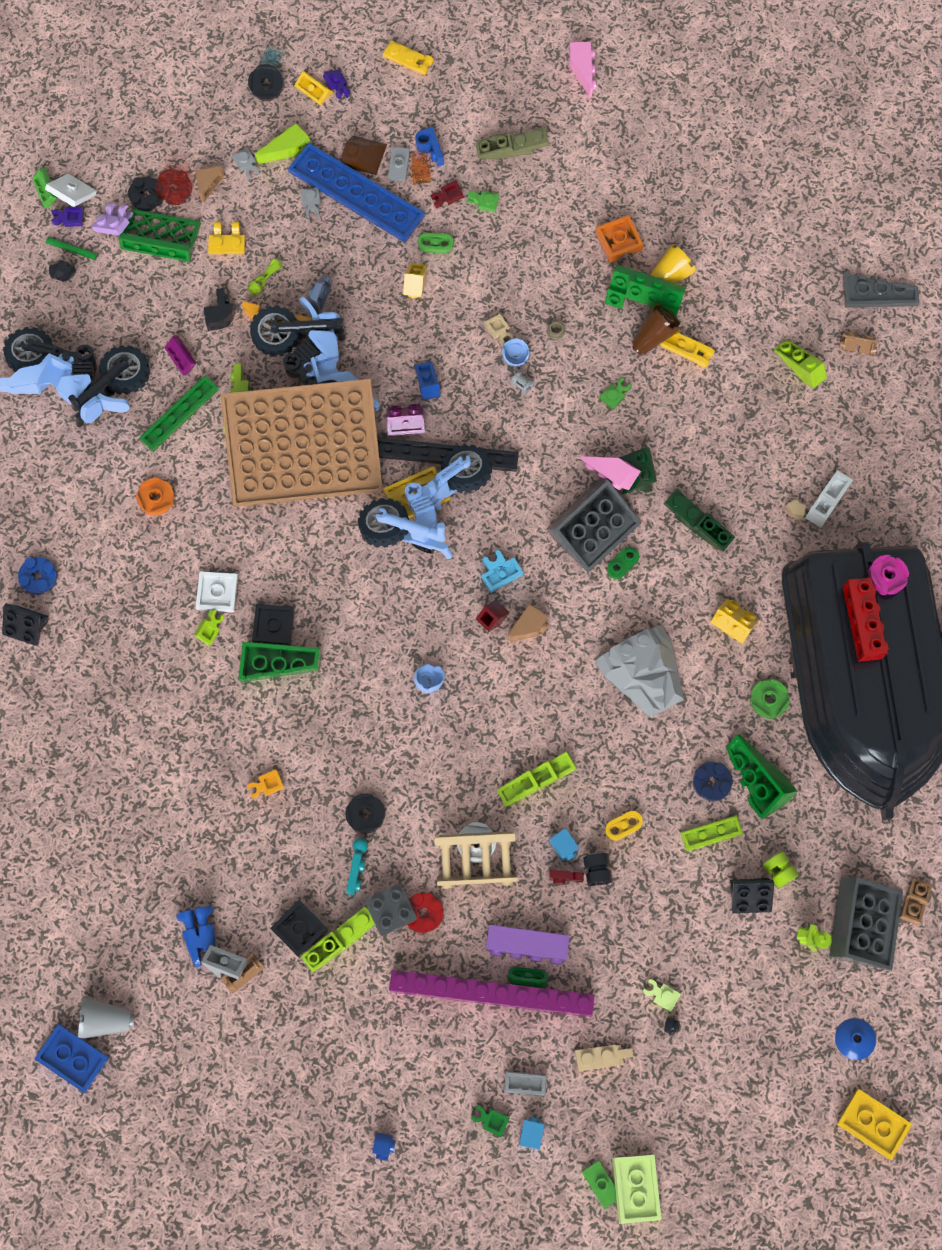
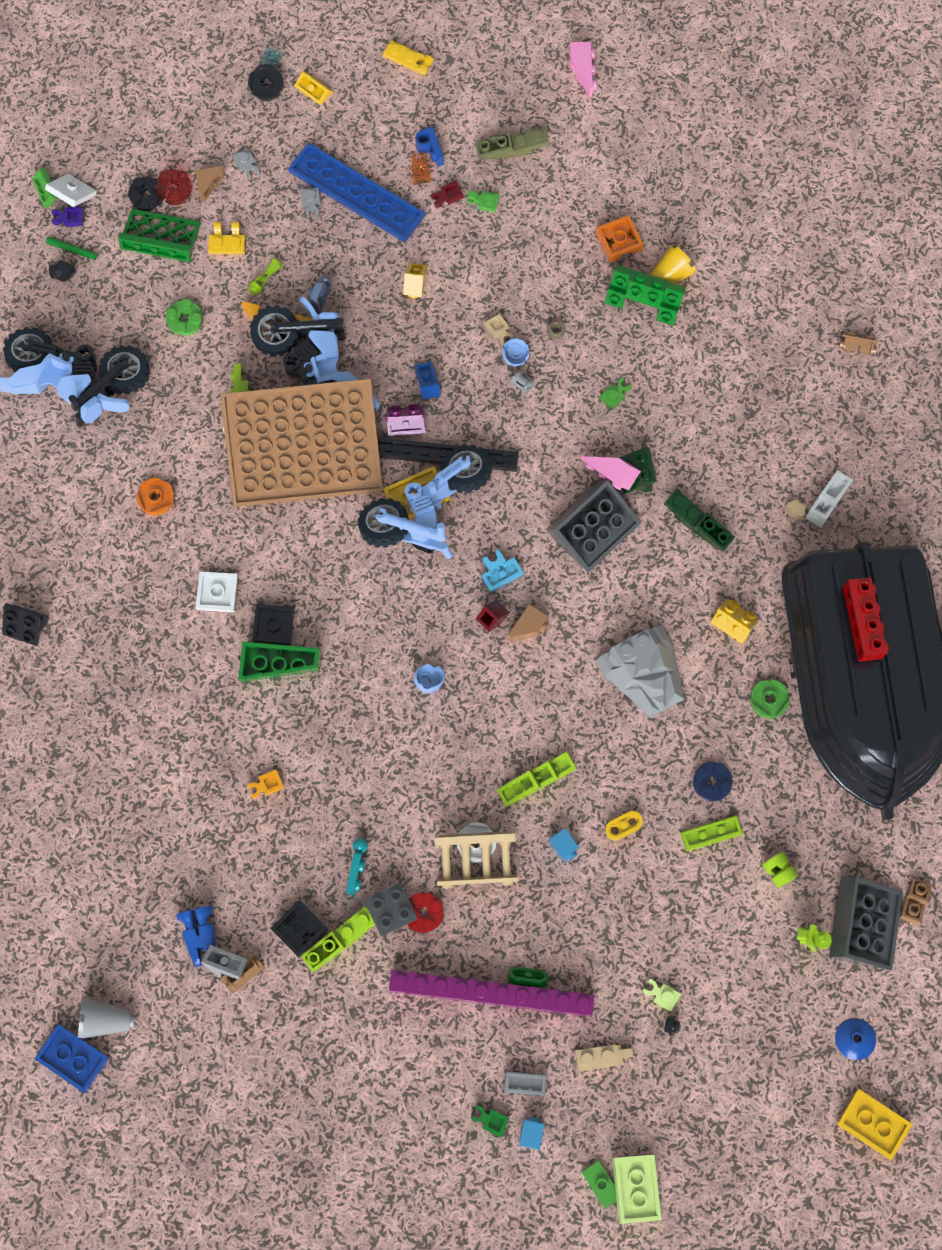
blue plate [18,557,57,595] -> none
lavender plate [91,203,133,236] -> none
green plate [139,376,219,452] -> none
magenta plate [164,335,196,376] -> none
lime plate [194,609,224,646] -> none
black brick [204,288,235,331] -> none
lime slope [255,123,311,164] -> none
dark purple plate [323,70,350,99] -> none
reddish brown slope [341,136,387,175] -> none
black plate [345,794,385,834] -> none
blue plate [372,1132,396,1161] -> none
light grey plate [388,147,410,182] -> none
bright green plate [418,233,454,253] -> none
medium lavender brick [486,925,570,965] -> none
dark red plate [549,870,584,885] -> none
black wheel [583,853,613,886] -> none
green plate [607,547,639,579] -> none
reddish brown cone [632,303,682,354] -> none
yellow plate [661,333,715,368] -> none
green wedge [726,734,798,820] -> none
black bracket [730,878,774,914] -> none
lime slope [773,339,827,389] -> none
dark grey wing [843,272,920,308] -> none
dark pink plate [867,555,909,595] -> none
none -> bright green plate [166,299,203,335]

